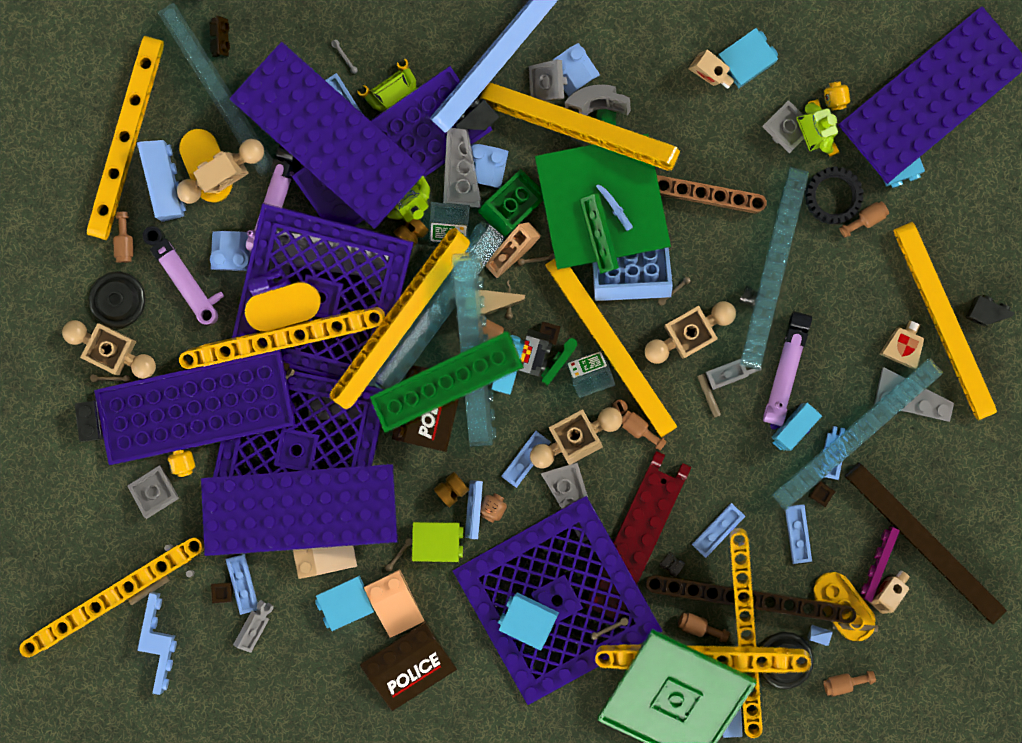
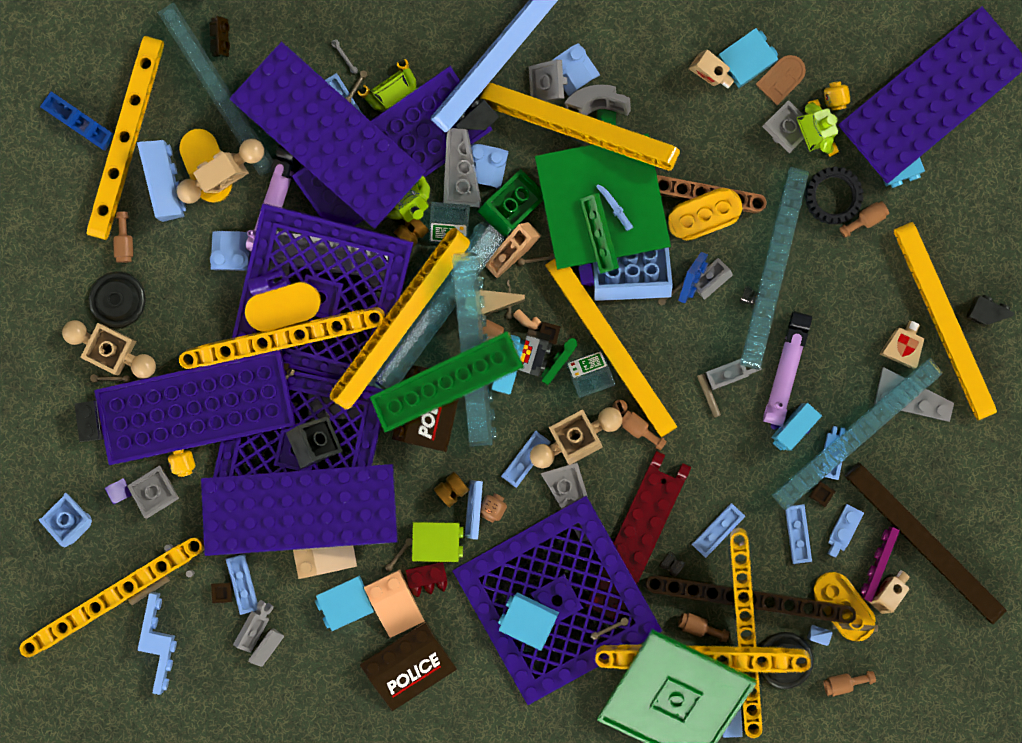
lavender piece [143,226,224,325] -> none
tan brick [645,301,736,364] -> none
none -> light blue slope [39,493,92,548]
none -> blue slope [40,92,114,151]
none -> slope [105,478,132,505]
none -> light grey slope [249,628,284,667]
none -> pearl dark grey slope [286,416,343,468]
none -> dark tan hinge [345,71,367,103]
none -> dark red plate [406,562,447,597]
none -> light nougat arm [513,309,542,330]
none -> dark purple slope [579,263,594,287]
none -> yellow tile [668,188,742,240]
none -> blue plate [678,252,708,303]
none -> light grey slope [694,258,733,300]
none -> medium nougat window [755,55,806,105]
none -> light blue hinge [827,504,864,558]

